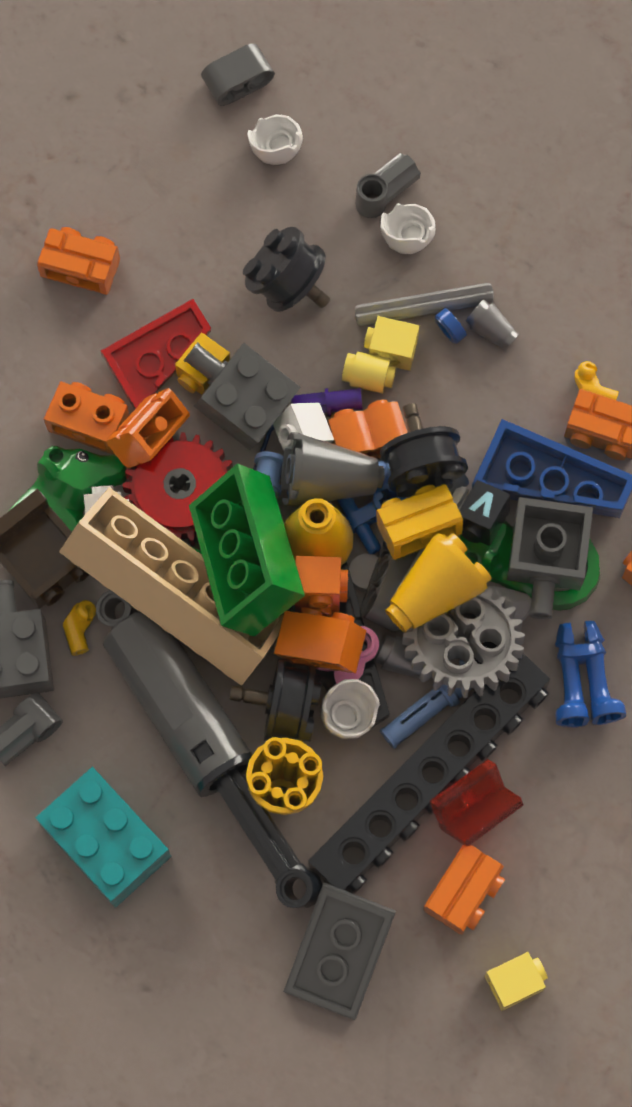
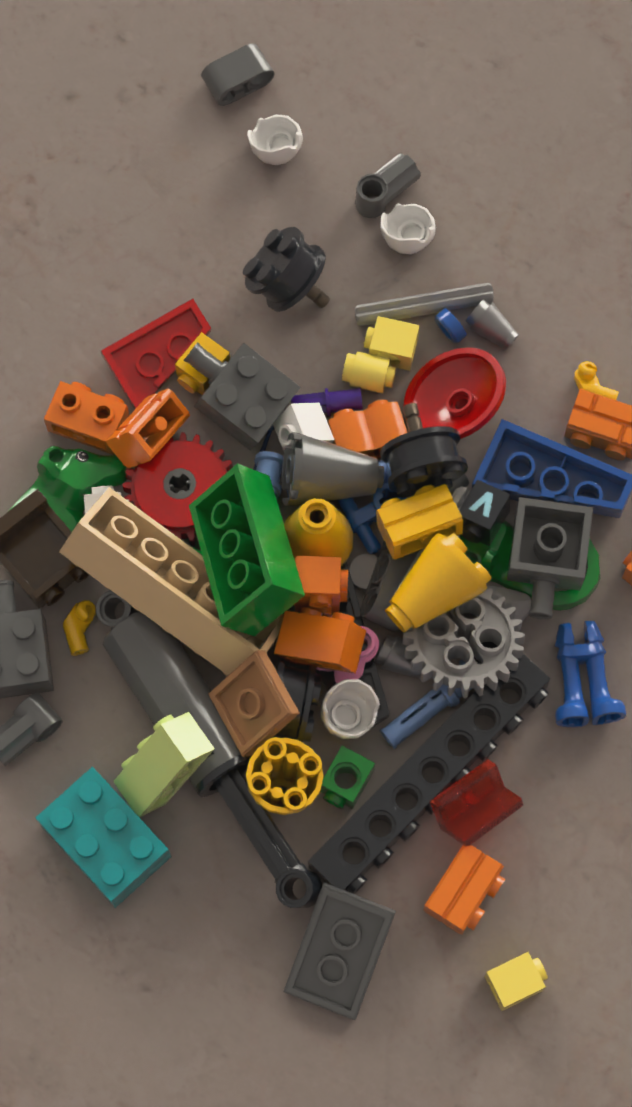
orange brick [37,227,120,295] -> none
none -> yellowish green brick [113,712,214,817]
none -> medium nougat tile [208,650,300,757]
none -> green brick [320,745,375,809]
none -> red dish [404,347,506,439]

